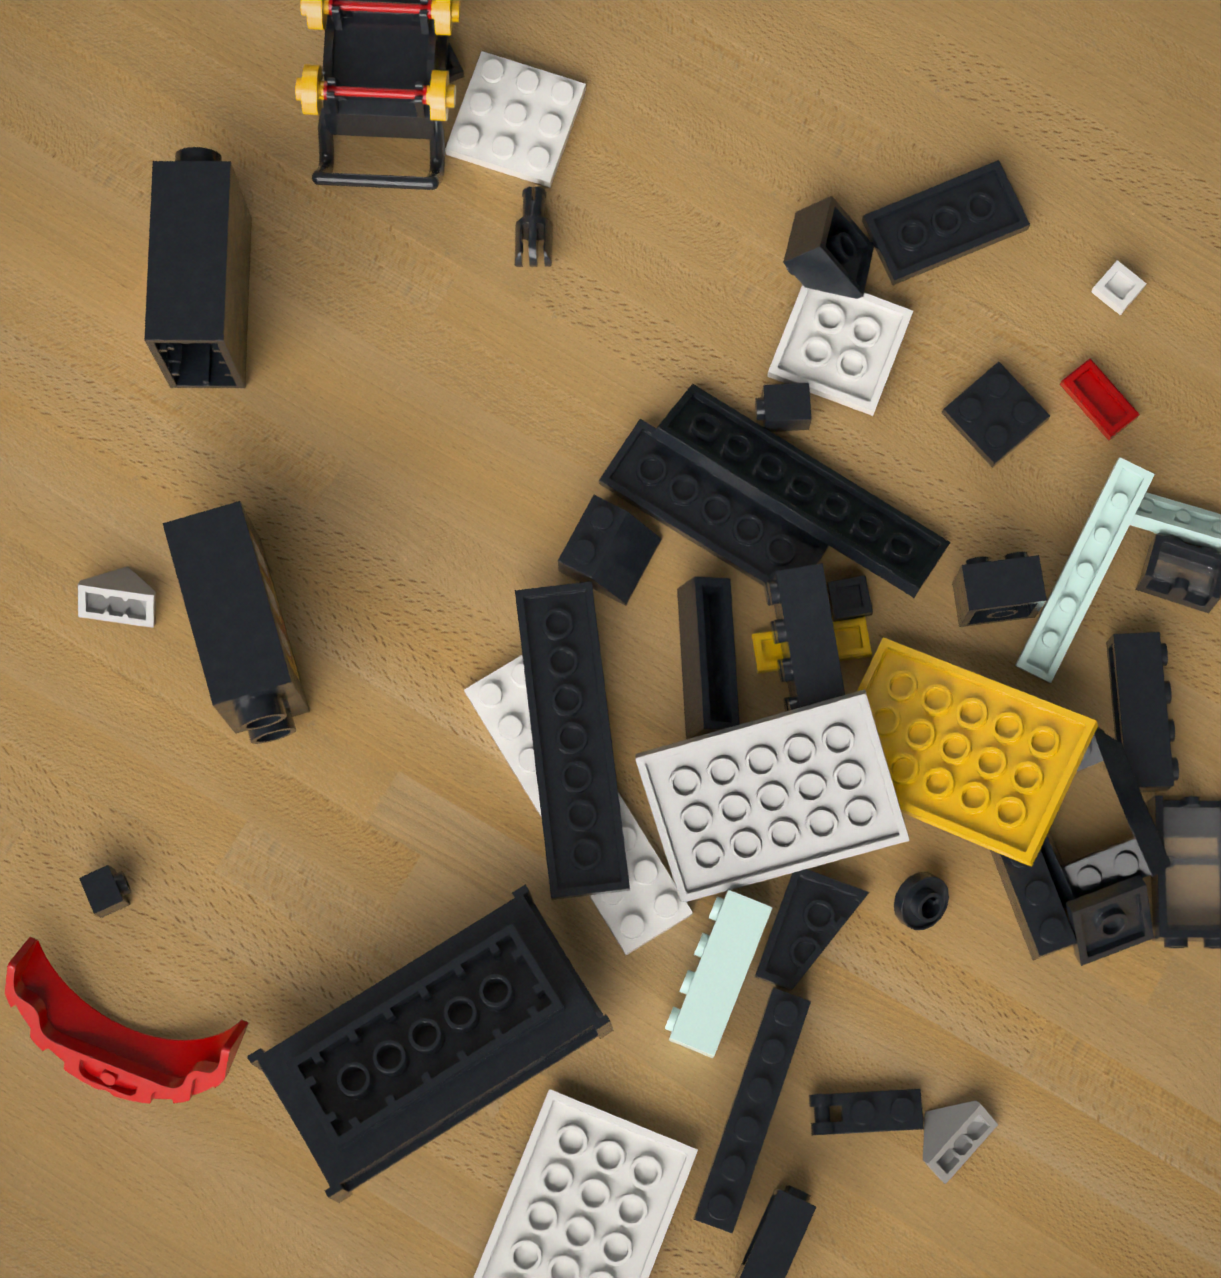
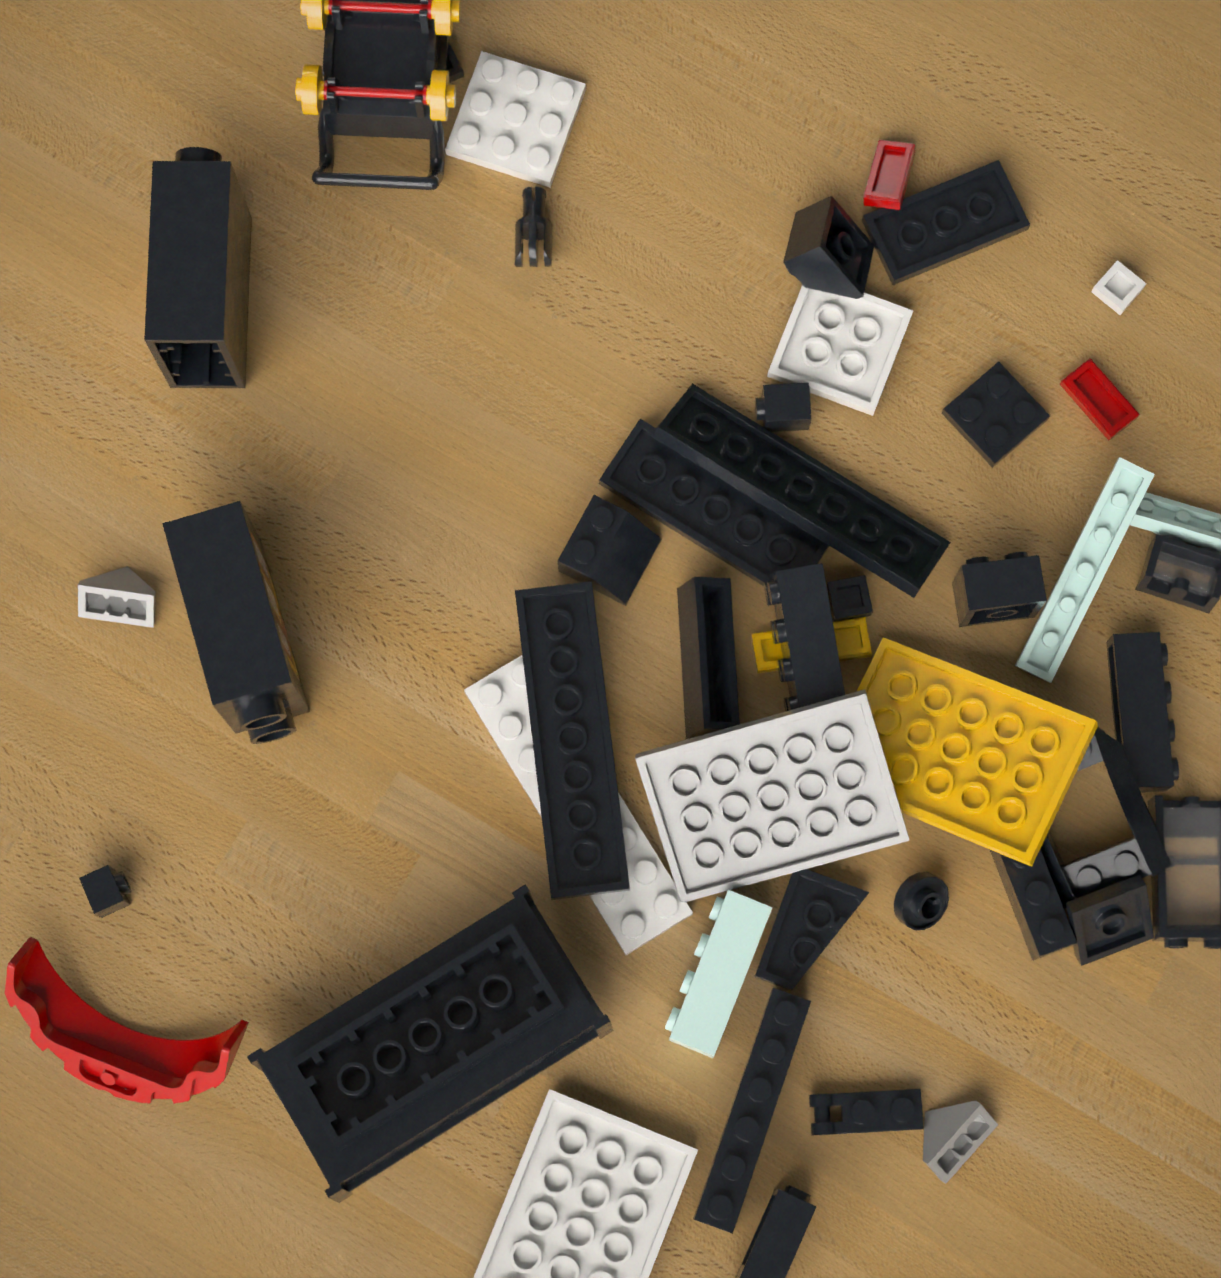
none -> tile [863,140,916,210]

